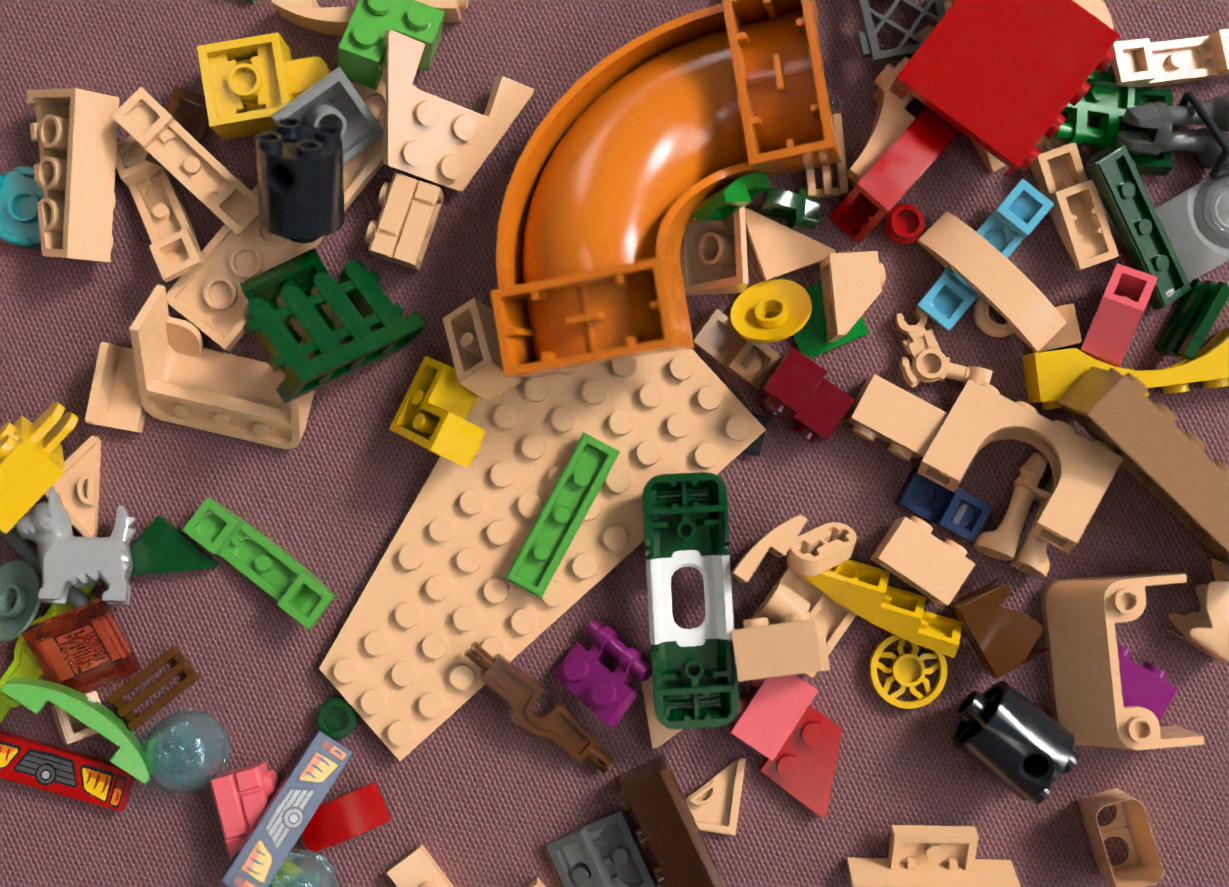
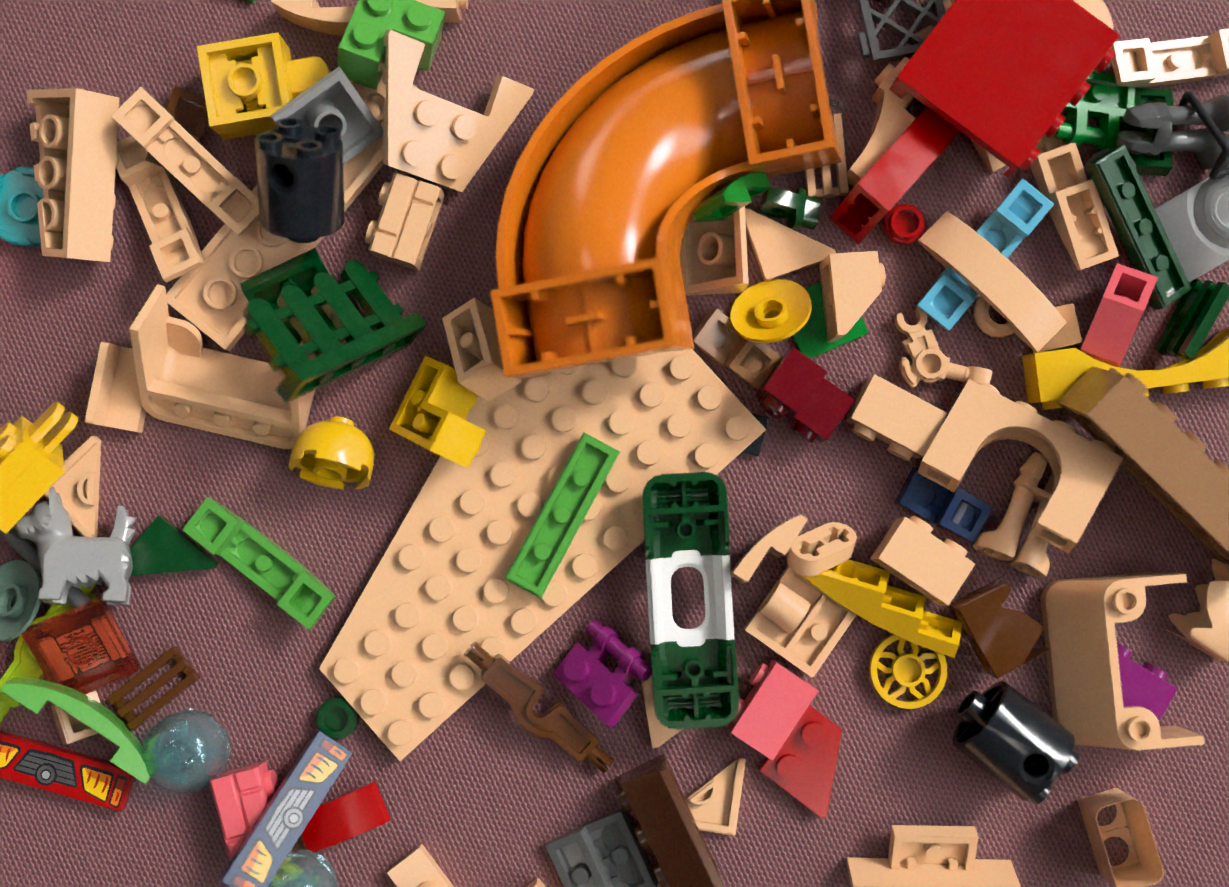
light nougat brick [731,612,830,682] -> none
none -> yellow cylinder [289,416,374,489]

